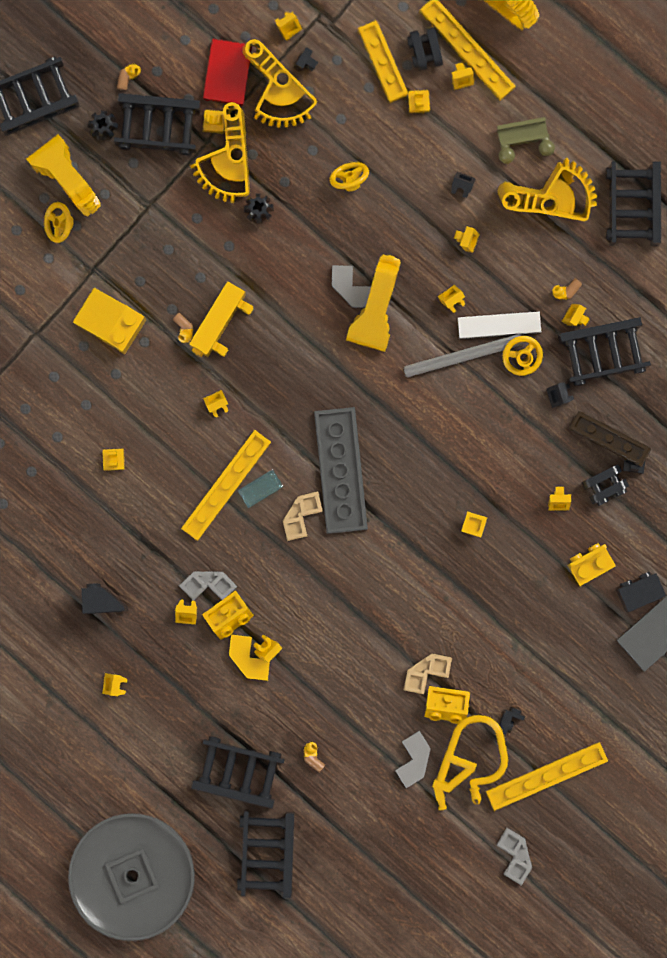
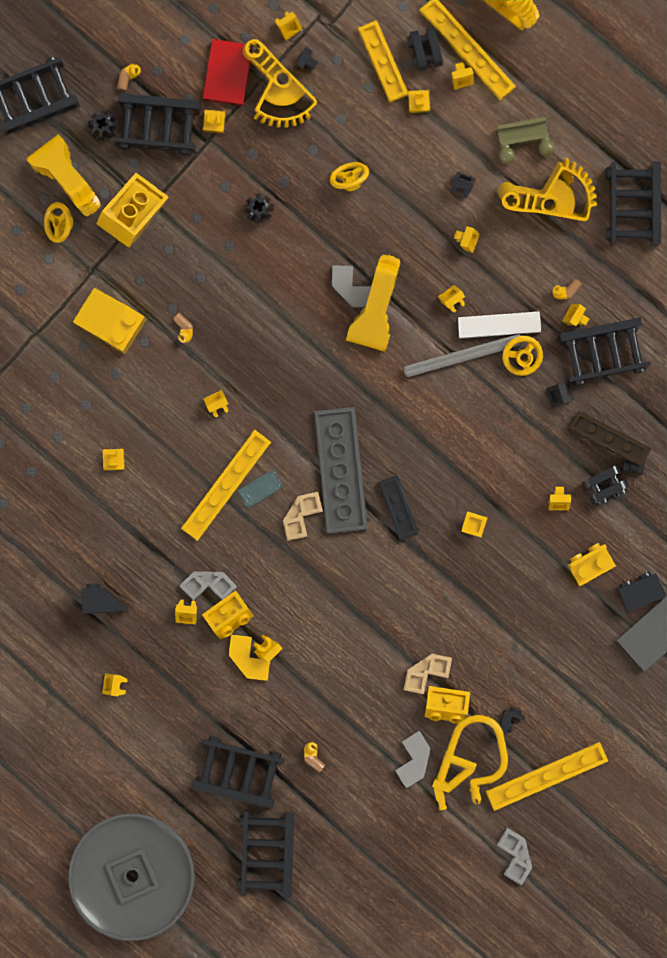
yellow brick [189,281,254,357] -> none
yellow arm [190,102,250,203] -> none
none -> yellow slope [96,173,168,248]
none -> black tile [378,475,419,540]

